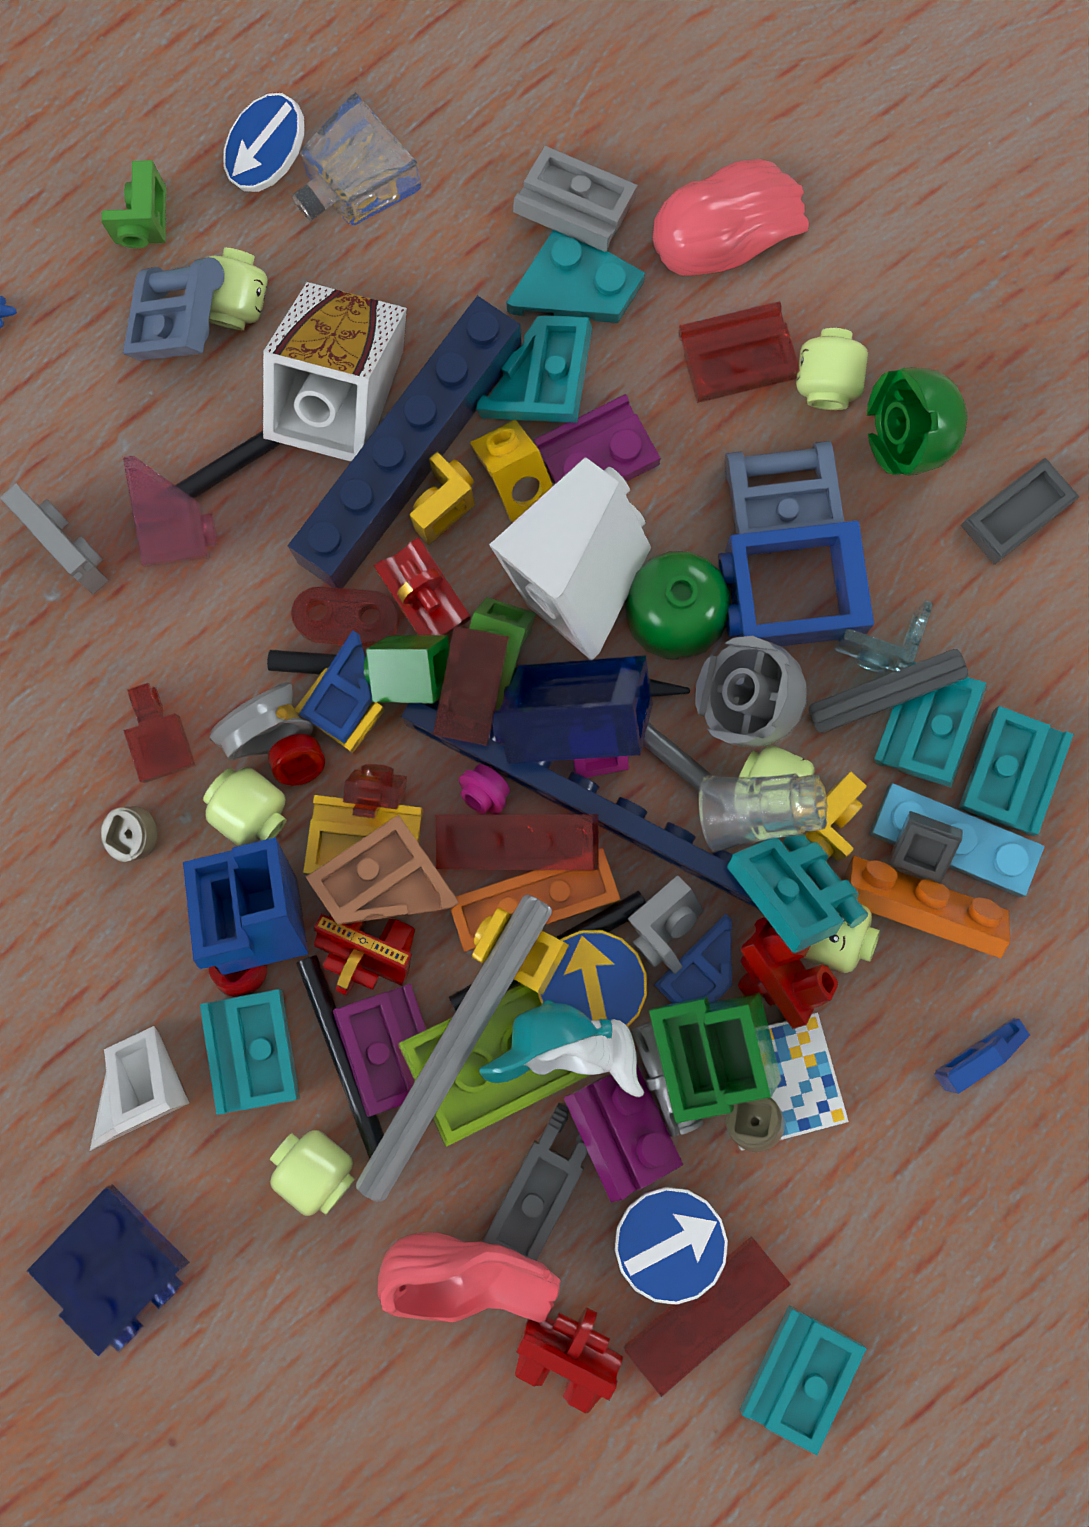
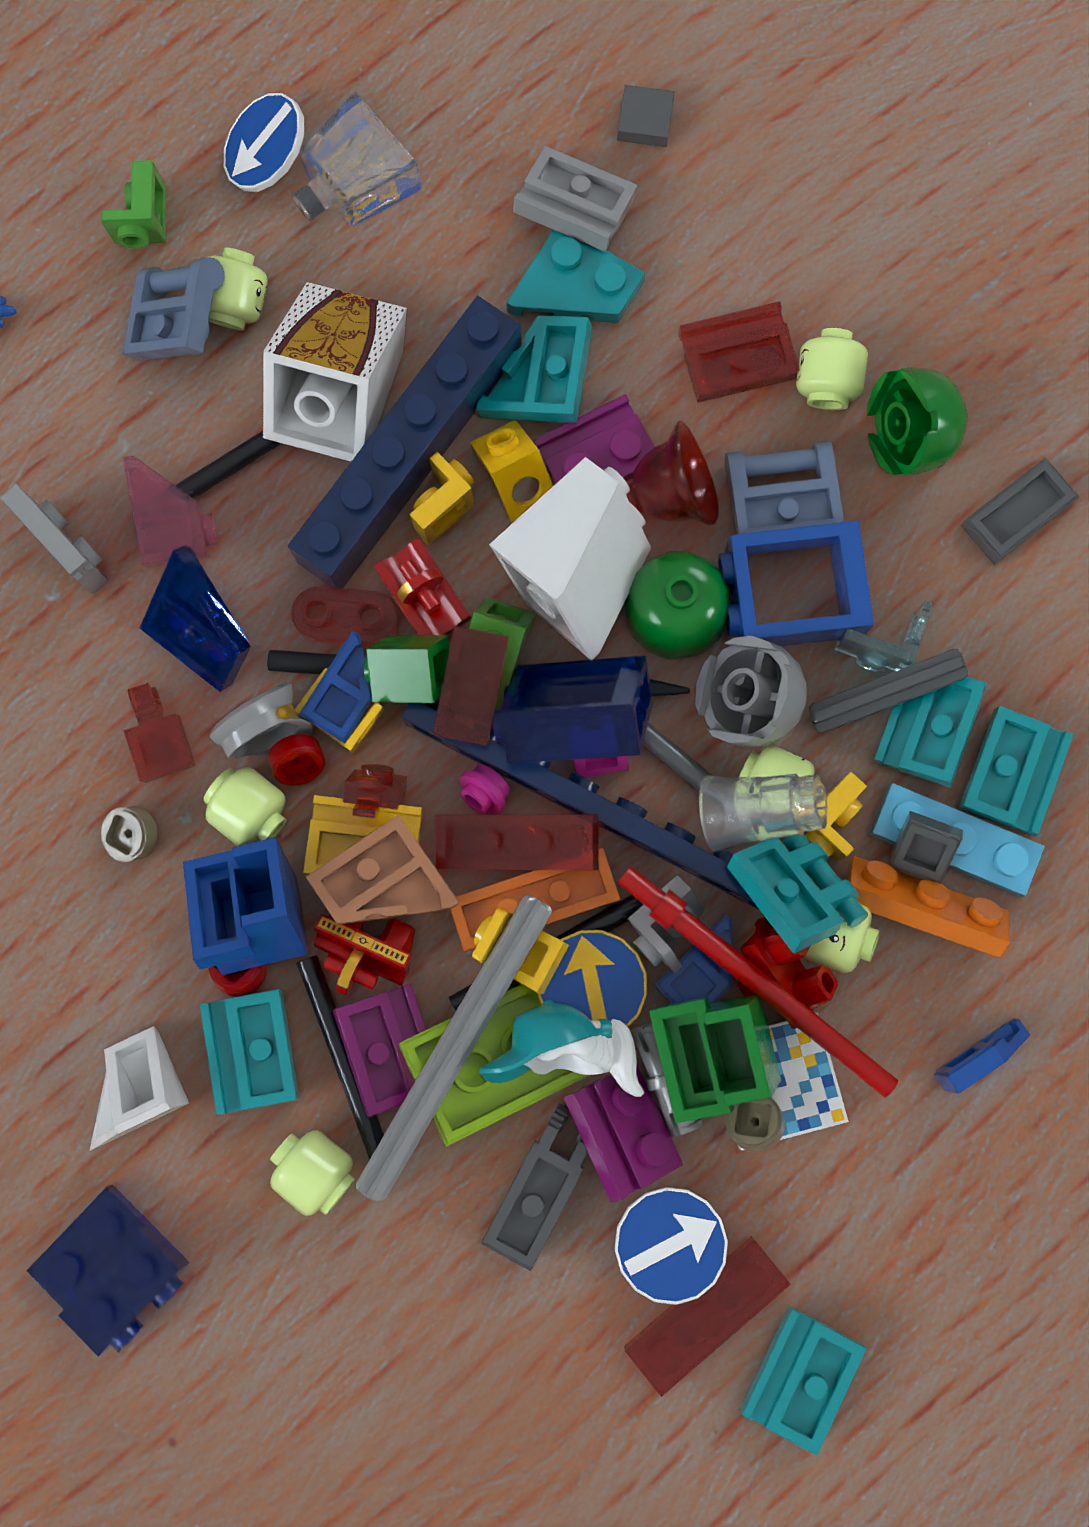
coral hair [377,1232,561,1323] -> none
red hips [515,1307,623,1413] -> none
coral hair [652,159,809,276] -> none
none -> clear blue wing [139,545,251,692]
none -> dark grey tile [617,85,675,147]
none -> red bar [617,865,898,1098]
none -> clear red hat [626,421,719,525]

